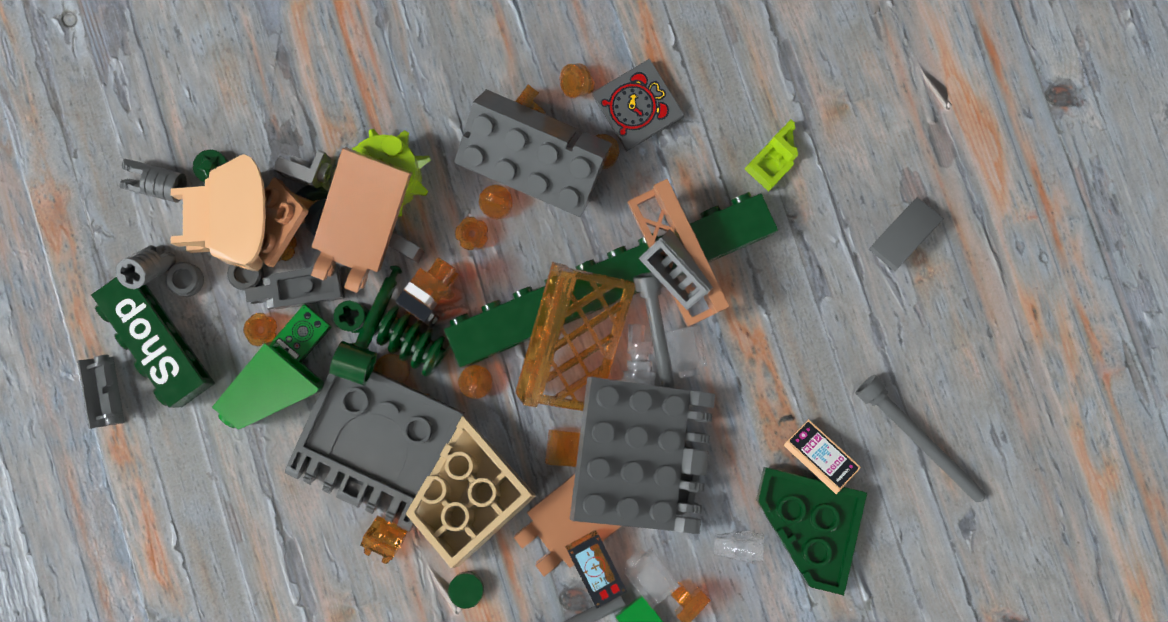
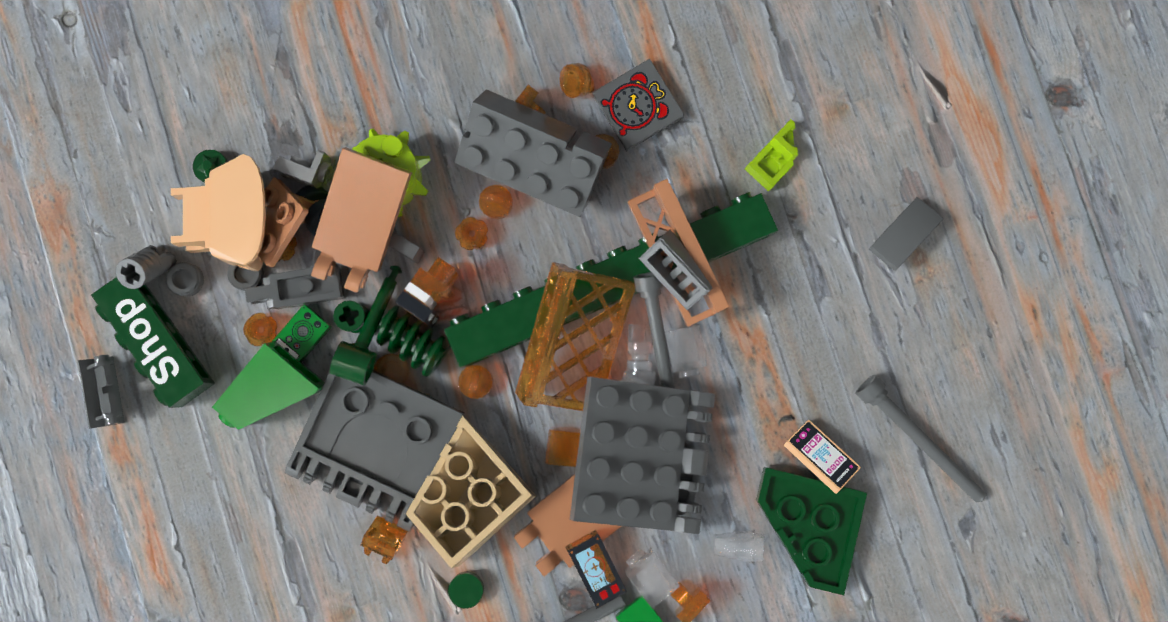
dark grey hinge [120,158,187,203] -> none

